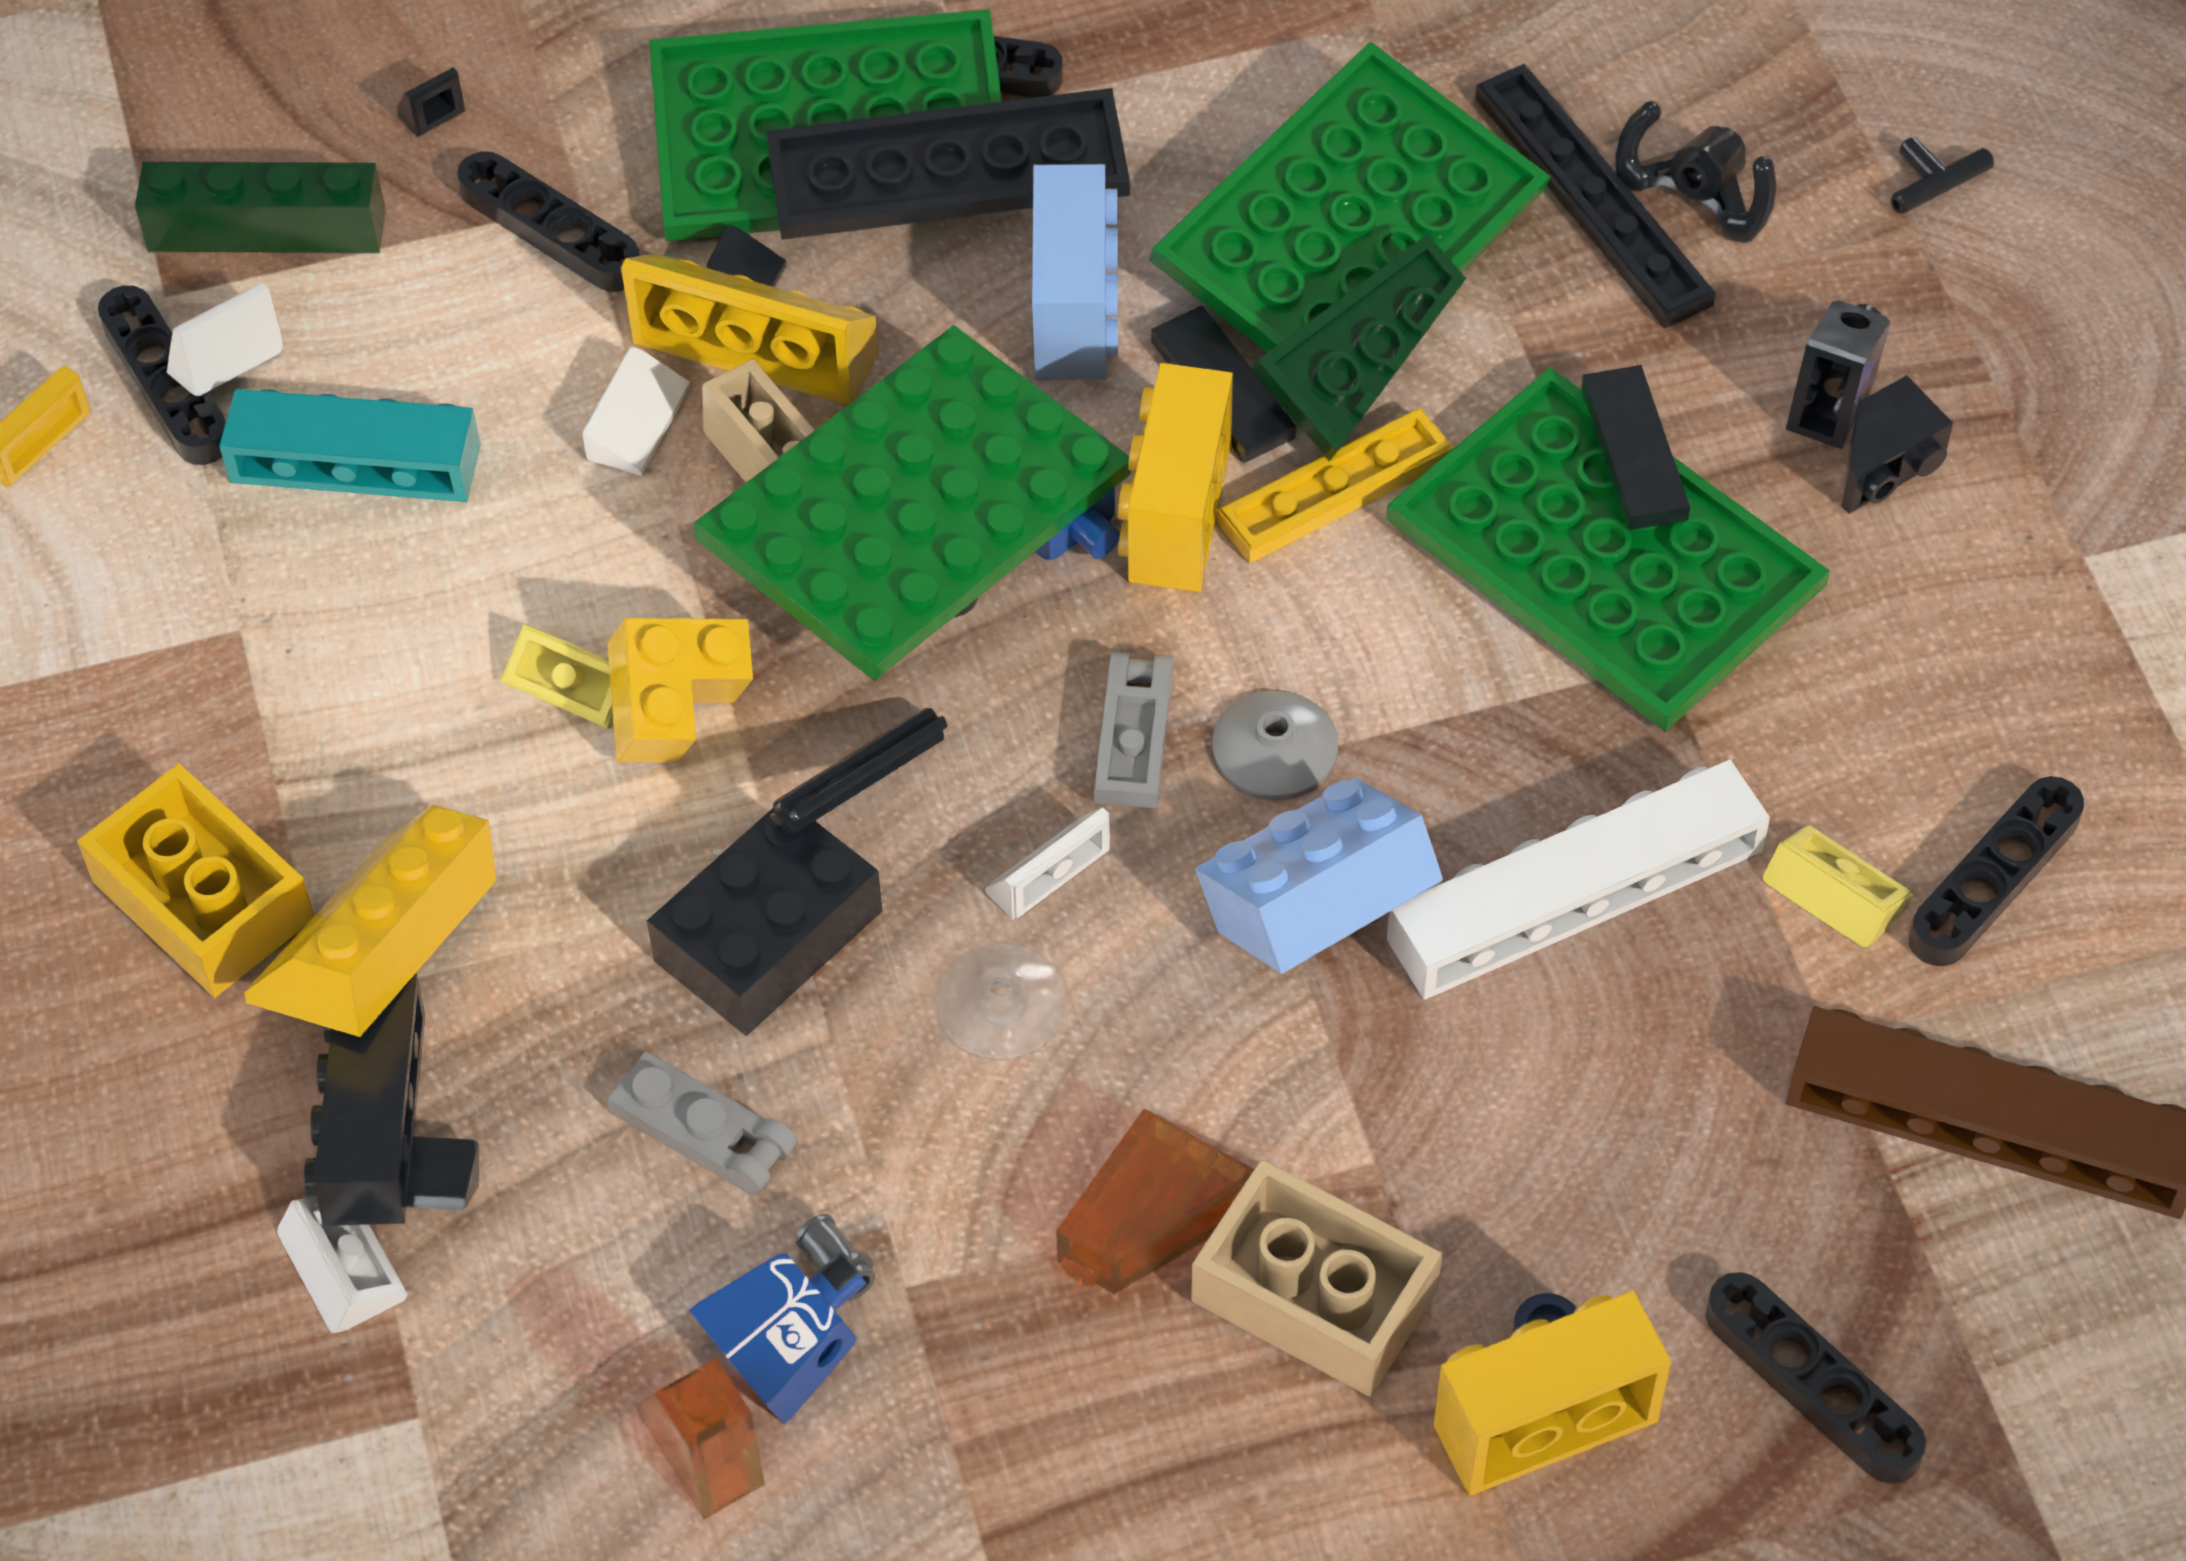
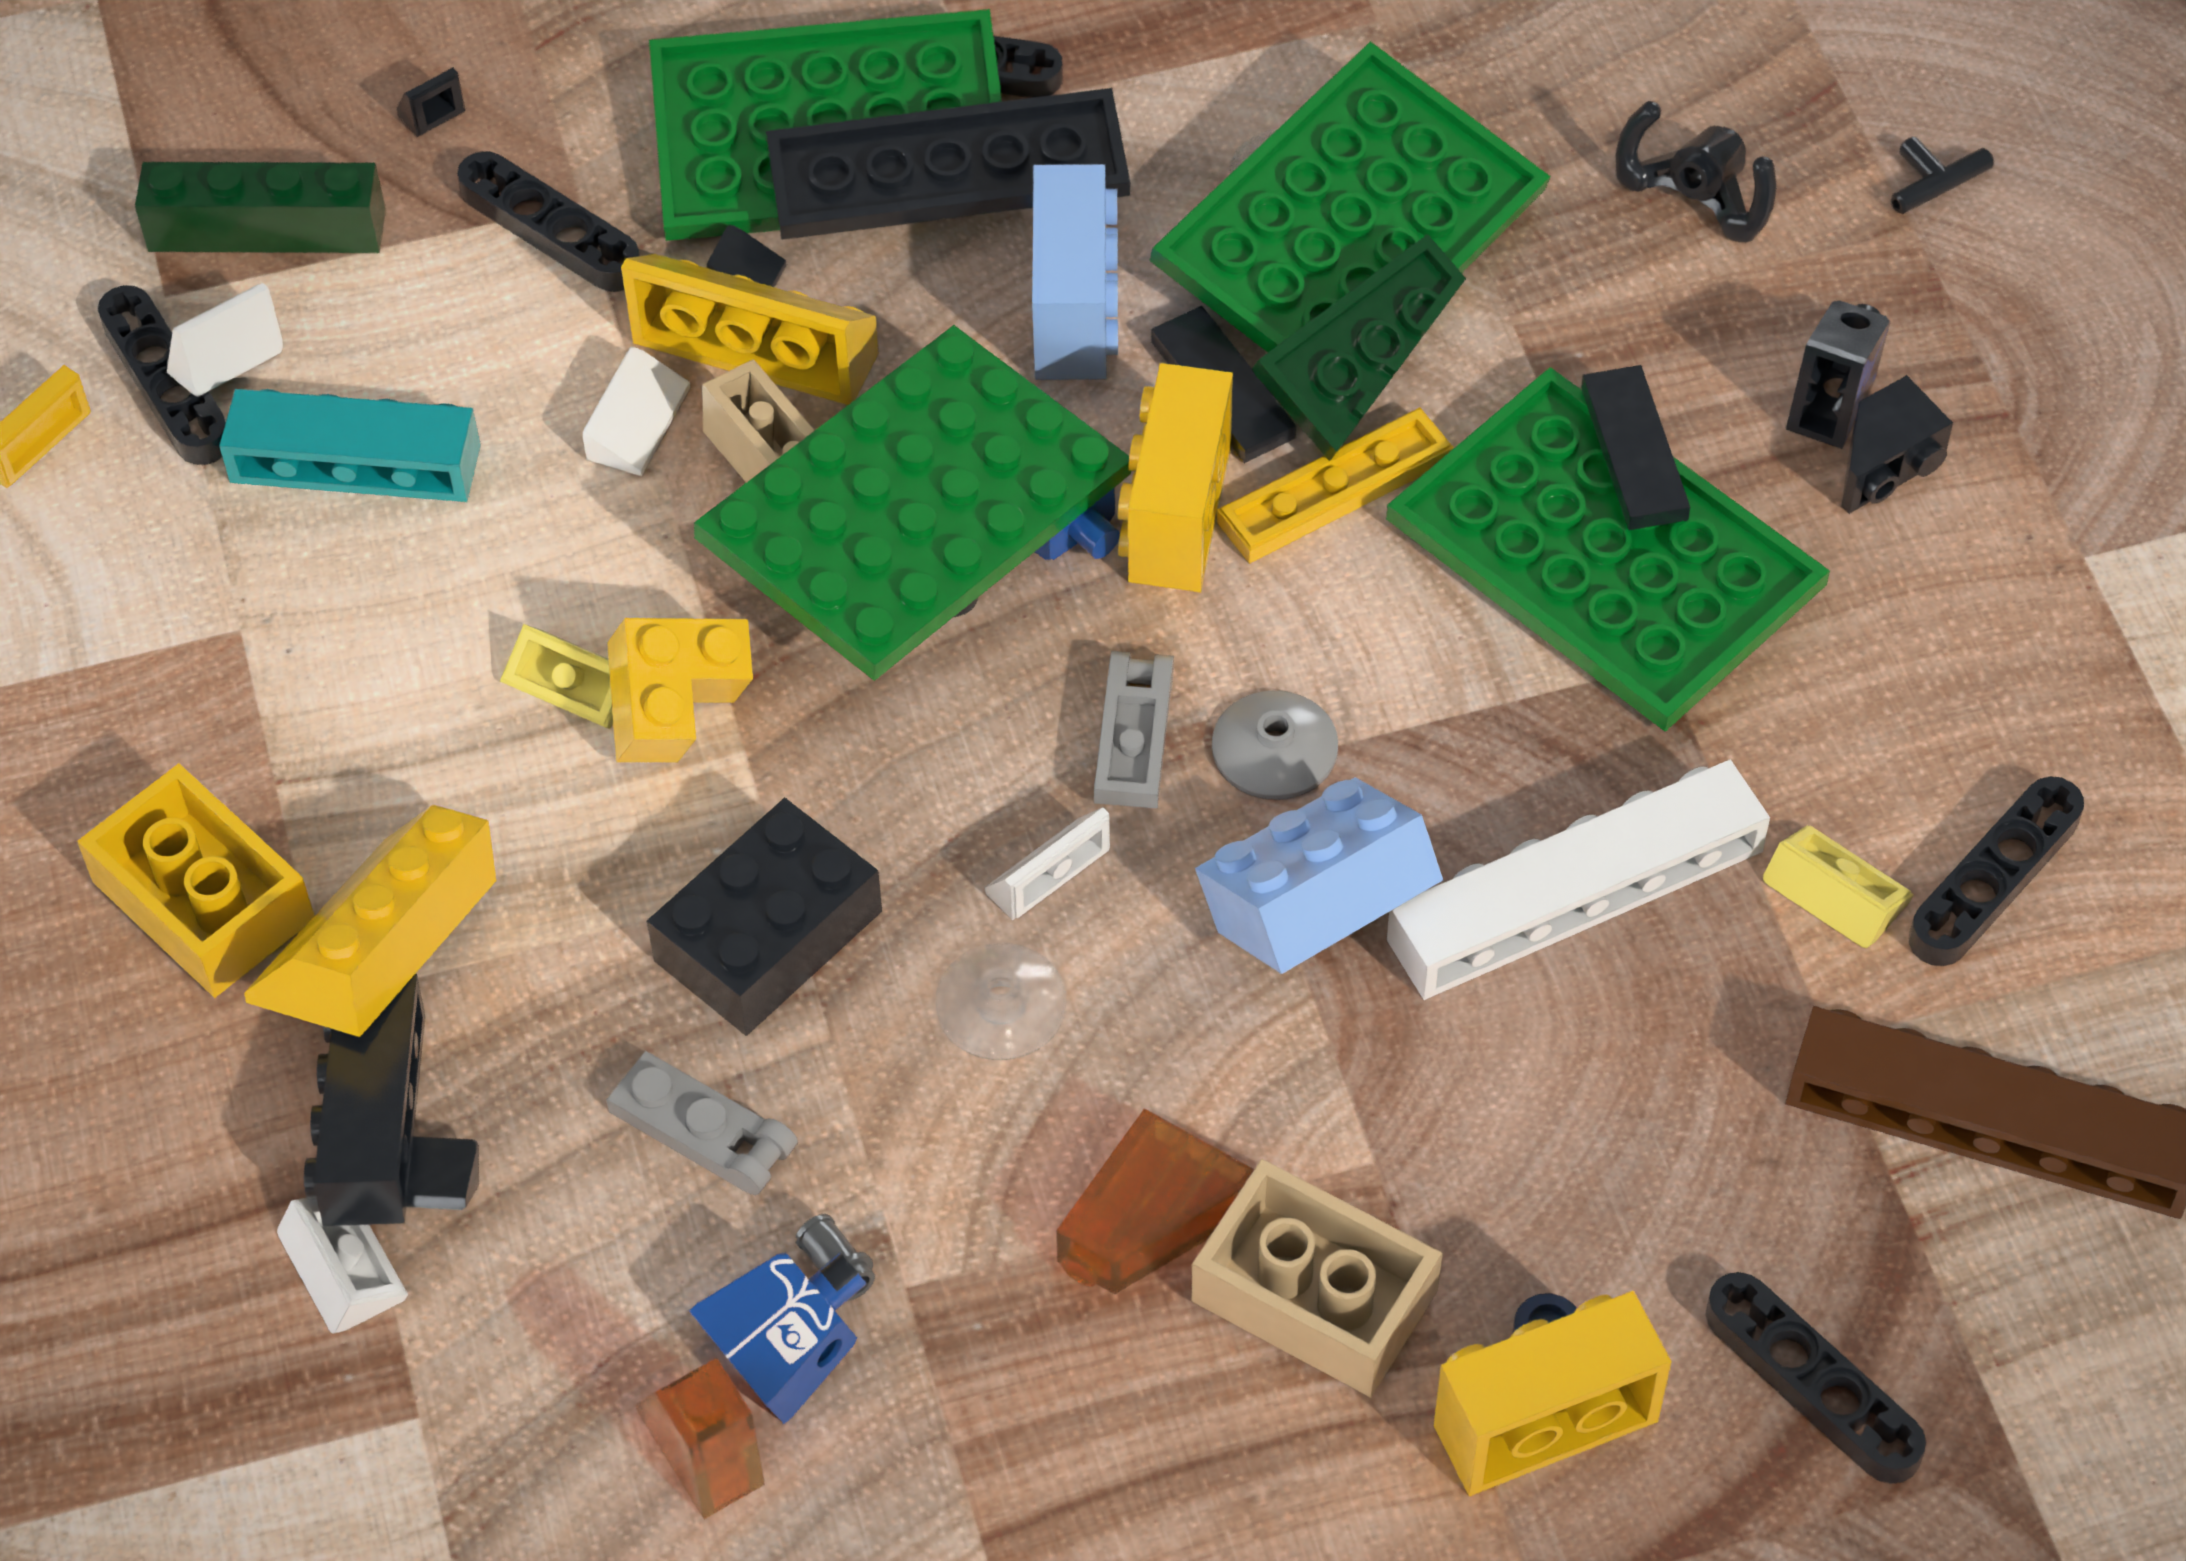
black axle [770,708,948,834] -> none
black tile [1475,63,1716,329] -> none

